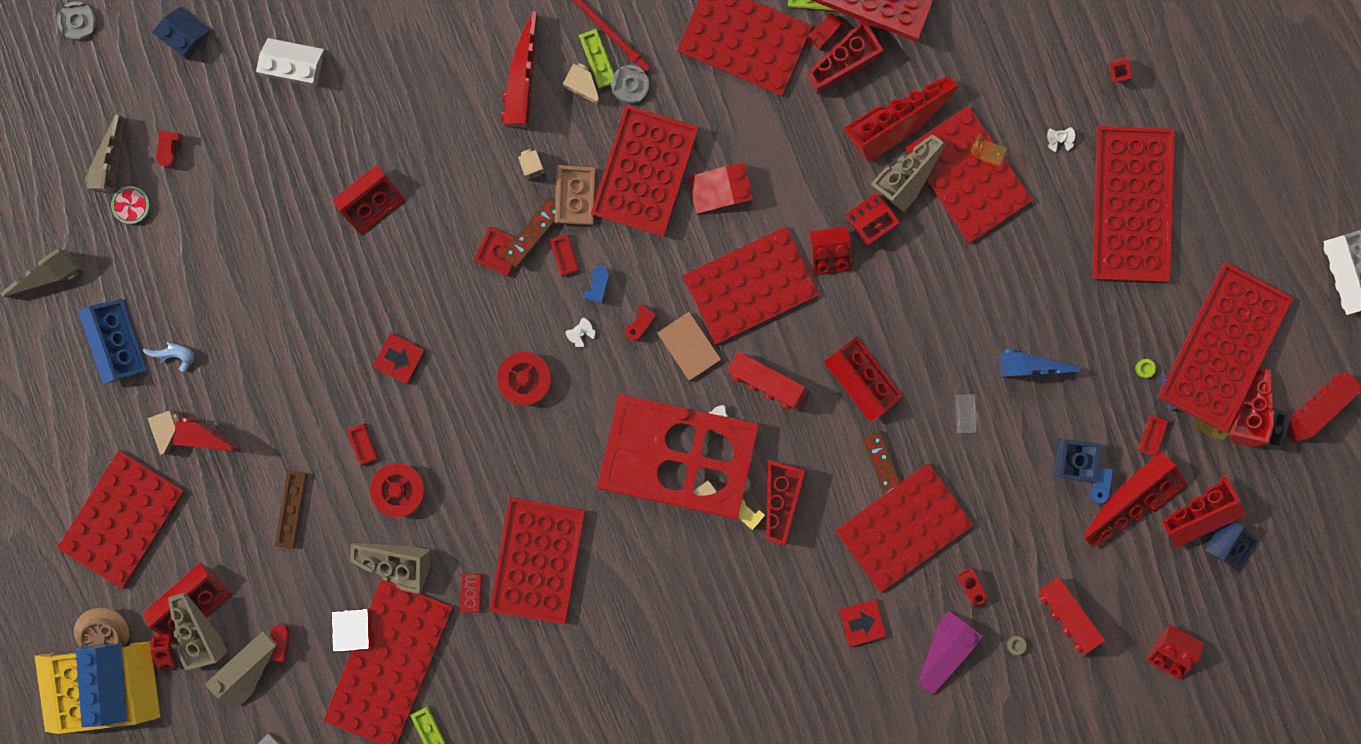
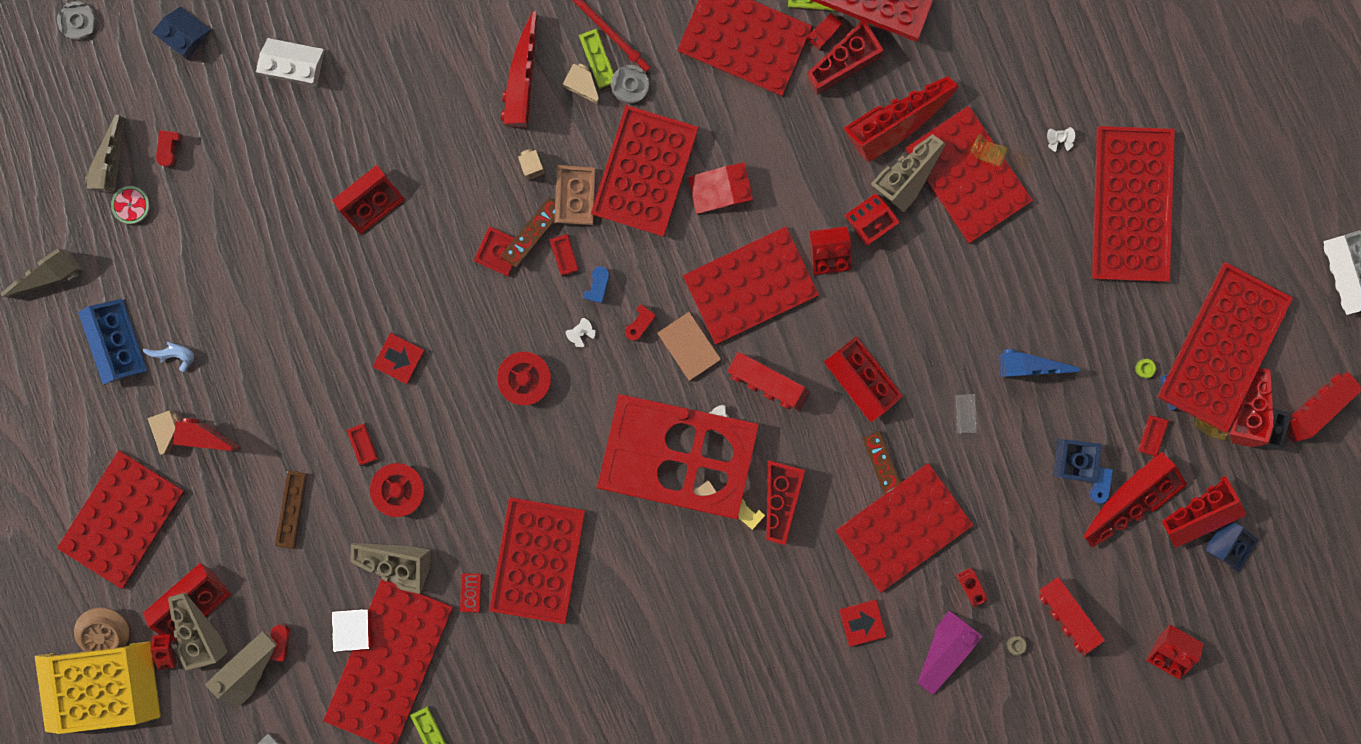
blue slope [76,643,127,728] -> none
red brick [1109,56,1132,83] -> none

